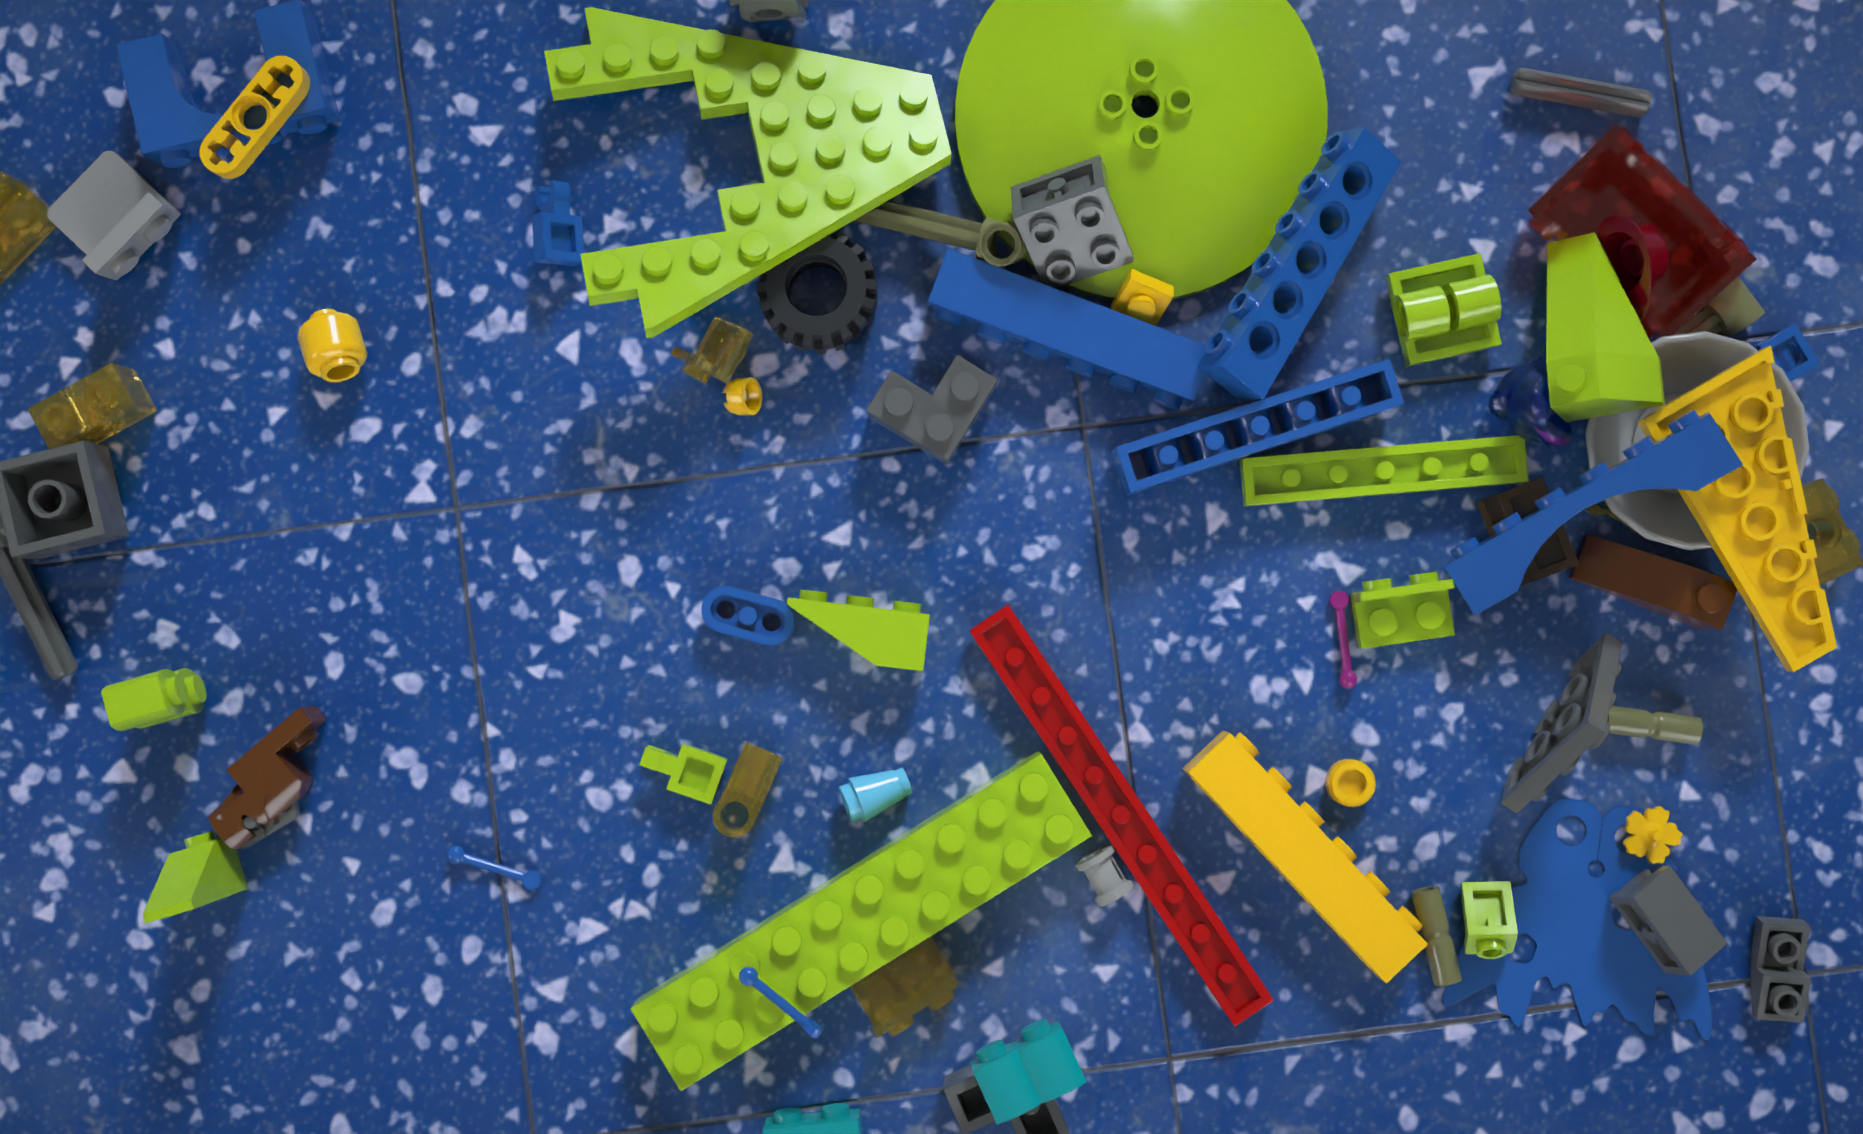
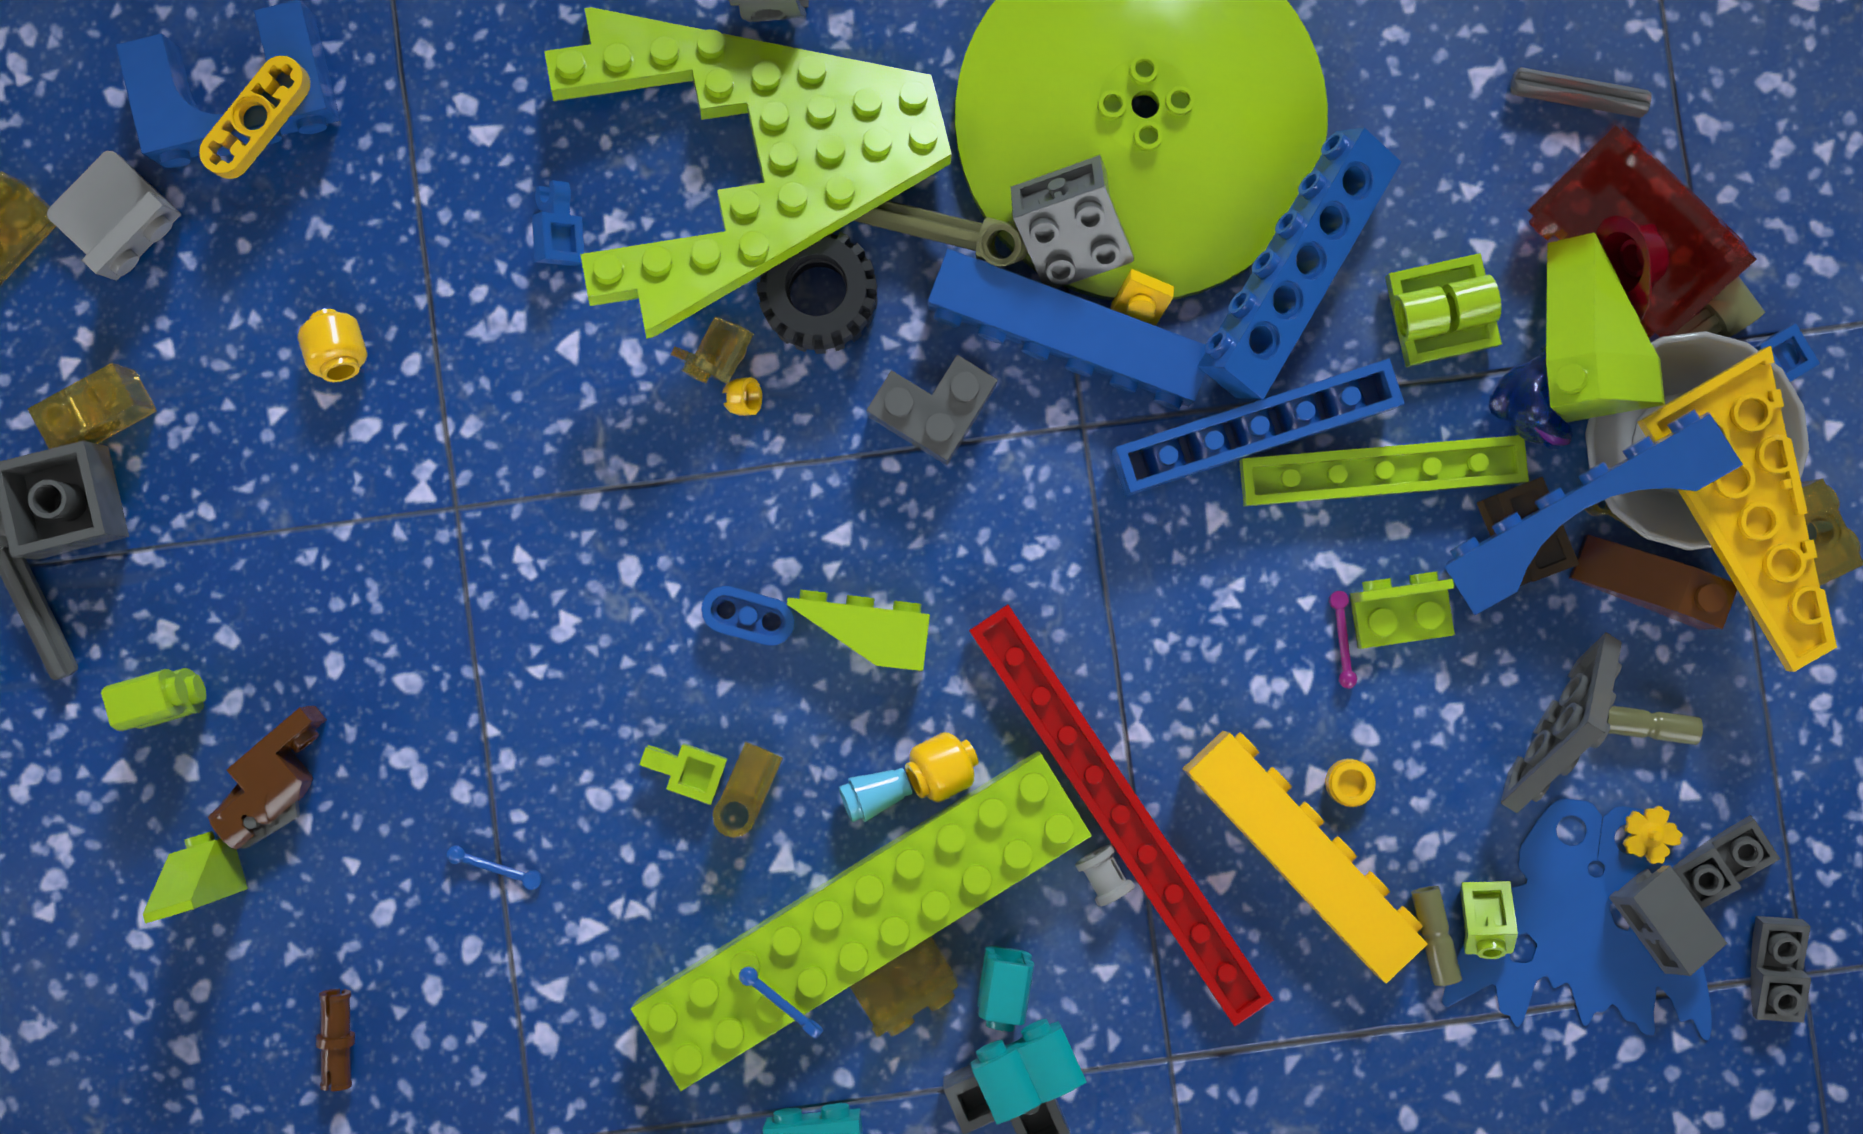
none -> reddish brown pin [316,989,355,1091]
none -> yellow head [905,732,979,802]
none -> teal brick [977,945,1034,1032]
none -> dark grey slope [1672,815,1780,909]

